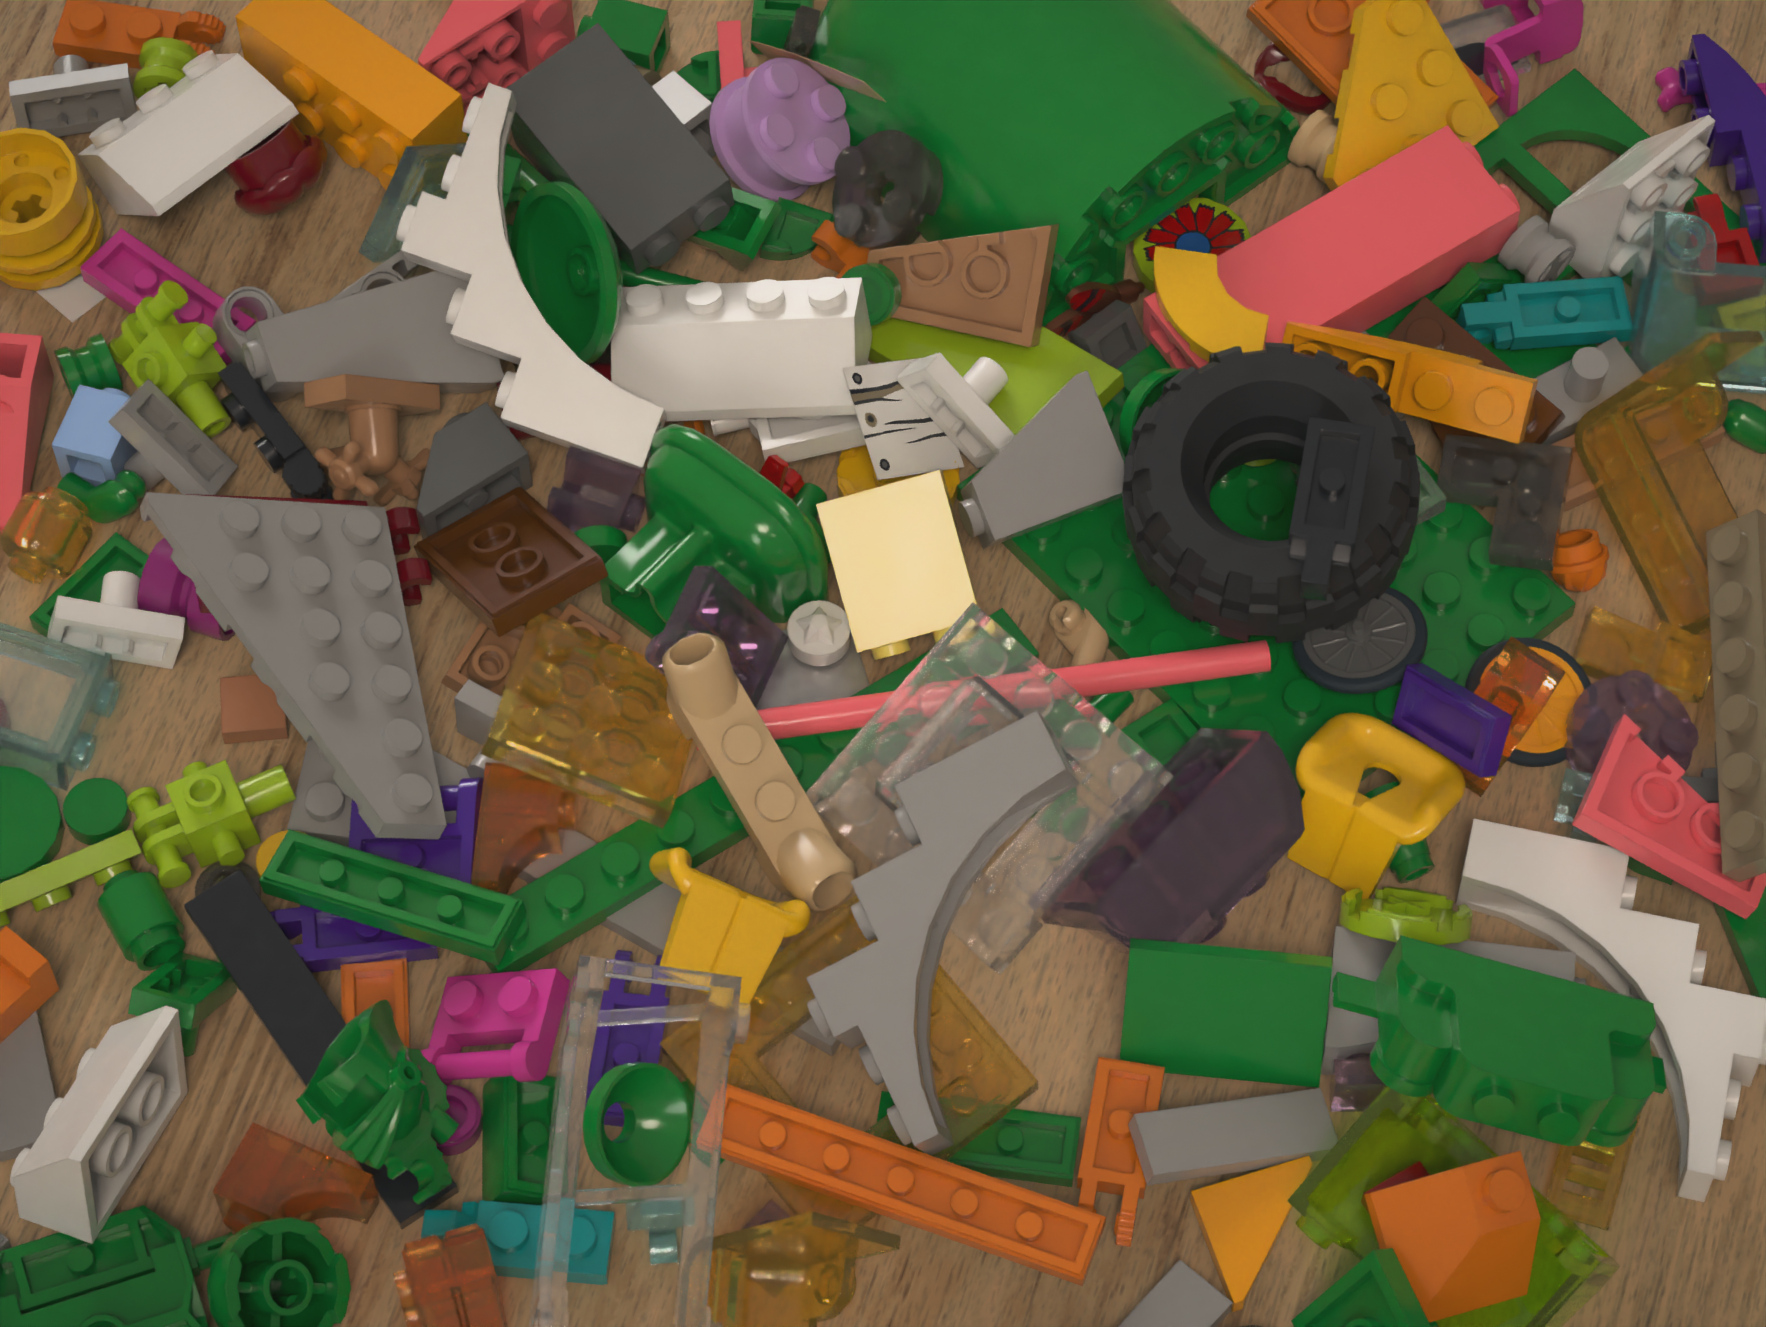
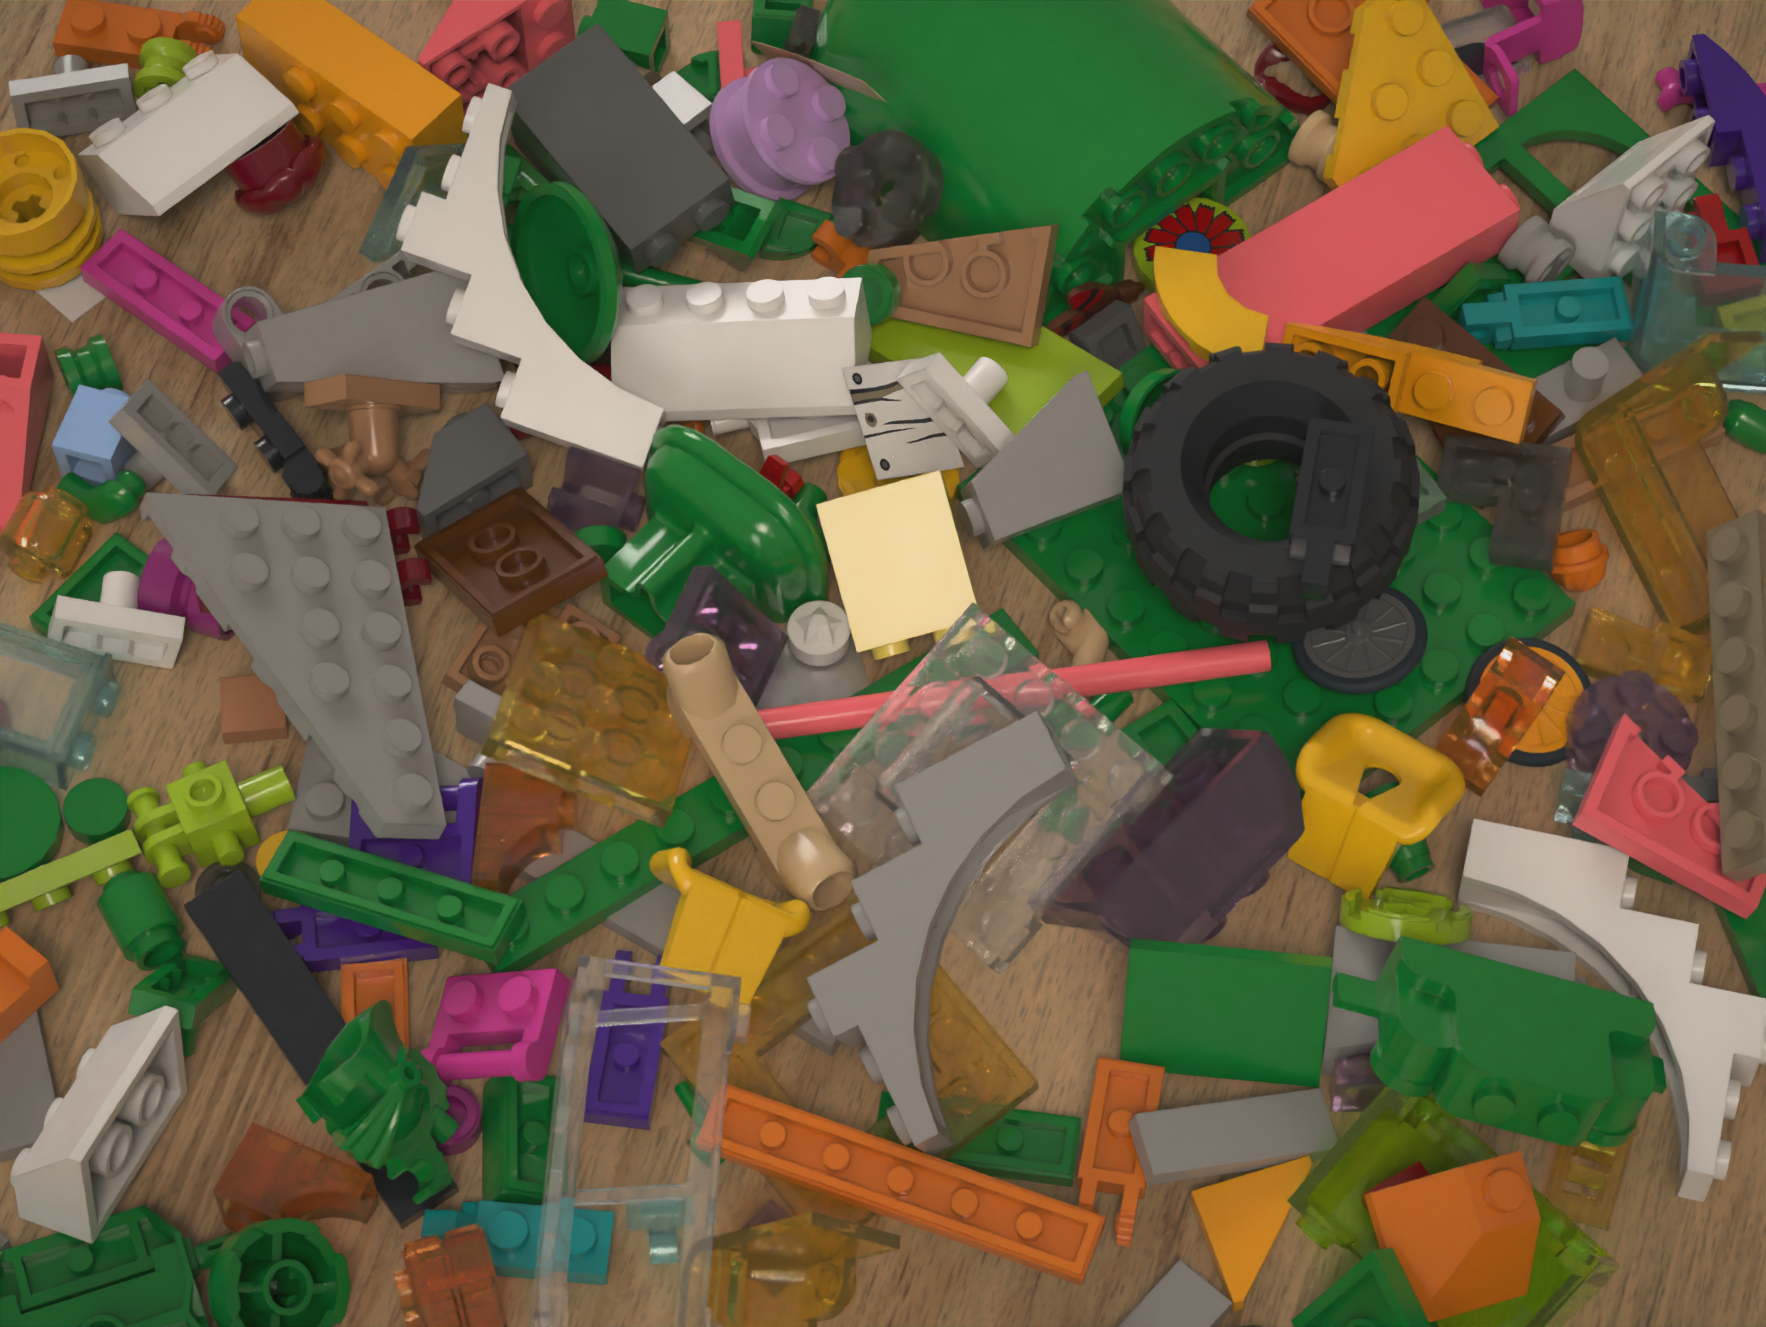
lime piece [107,280,231,438] -> none
green piece [582,1062,692,1187] -> none
dark purple tile [1392,663,1512,778] -> none

